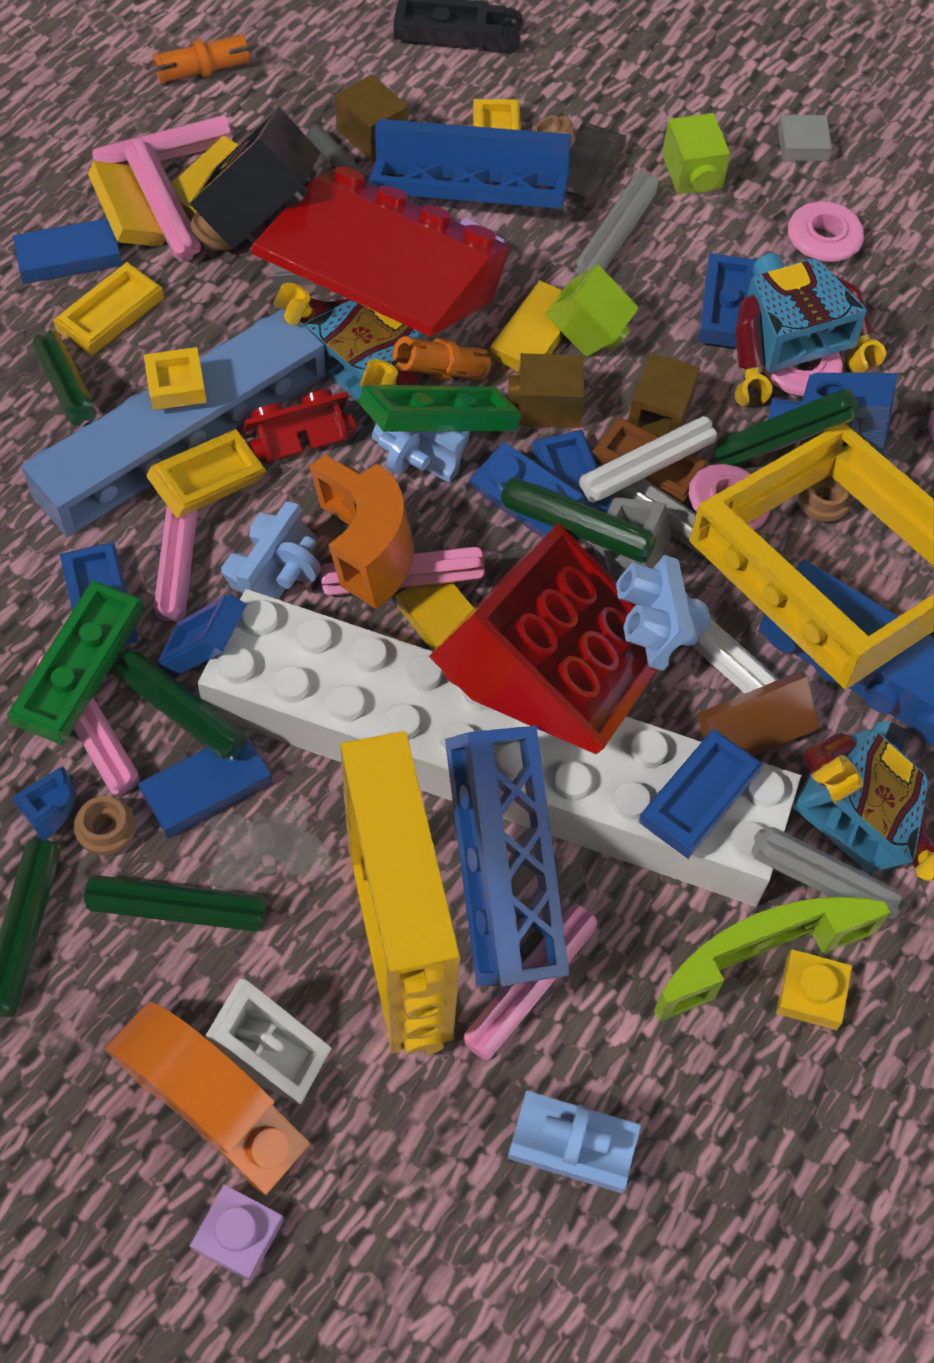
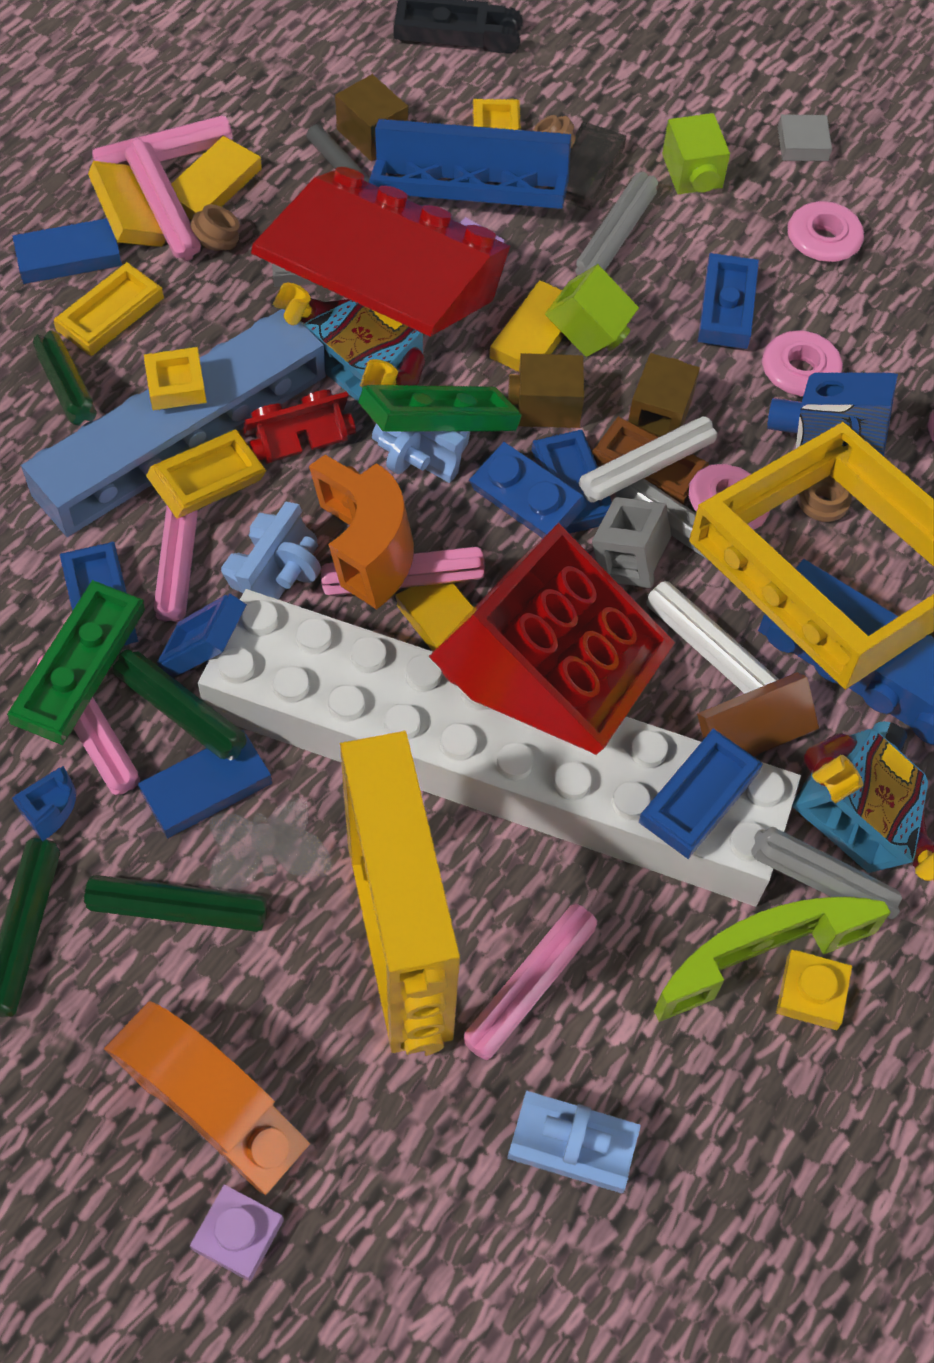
medium nougat plate [74,796,136,855] -> none
orange pin [152,33,250,85] -> none
black brick [189,107,321,249] -> none
white slope [206,979,332,1104] -> none
orange pin [392,336,491,381] -> none
blue fence [445,725,570,987] -> none
dark green axle [501,477,656,563] -> none
light blue hips [616,555,711,671] -> none
dark green axle [714,389,860,466] -> none
torso [735,253,886,407] -> none

